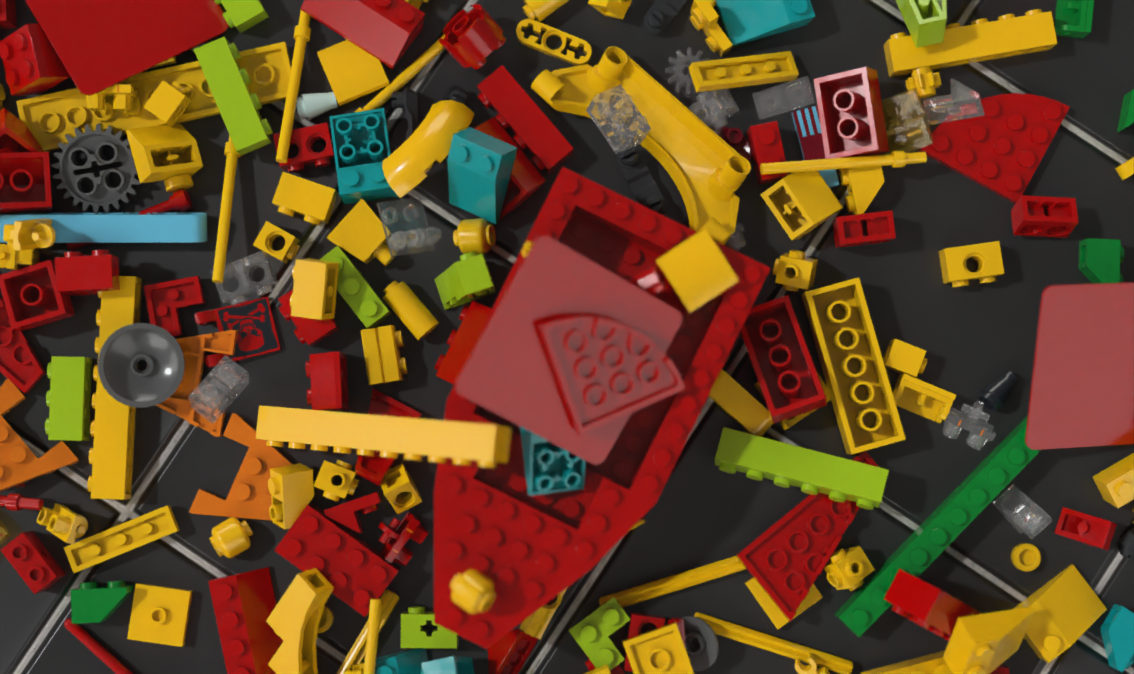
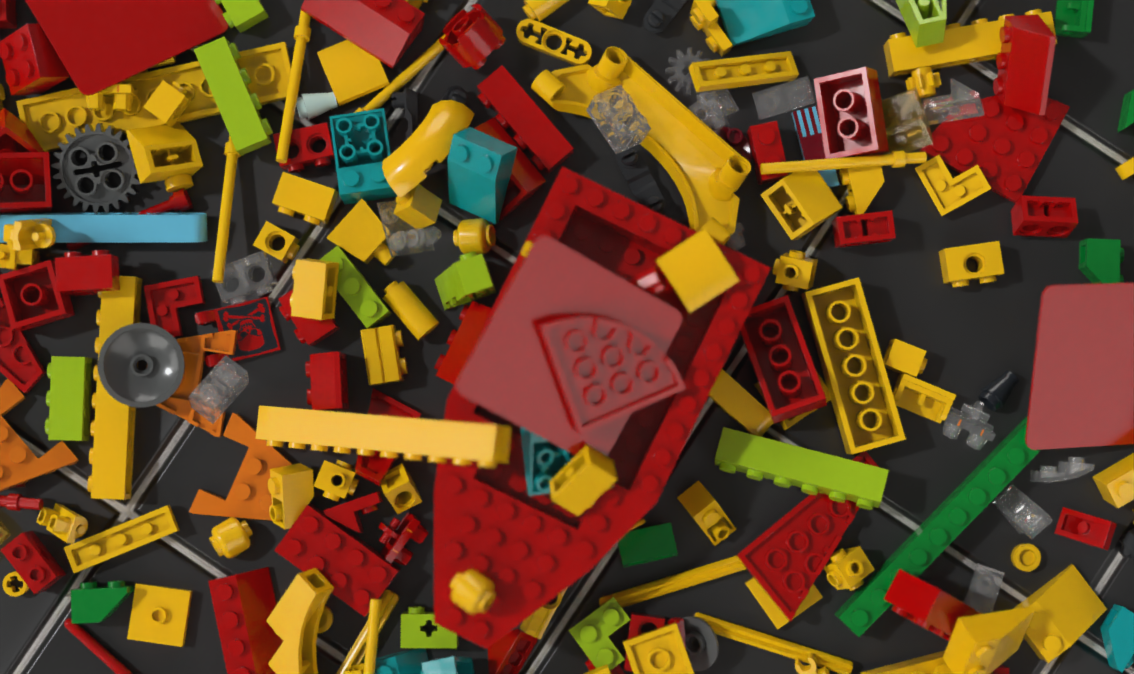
none -> yellow bush [2,571,29,597]
none -> yellow brick [393,184,442,230]
none -> yellow brick [549,444,617,516]
none -> green hinge [618,522,678,568]
none -> yellow slope [677,480,736,546]
none -> yellow plate [915,154,992,216]
none -> clear slope [964,563,1005,614]
none -> red slope [993,14,1056,115]
none -> clear slope [1030,457,1094,482]

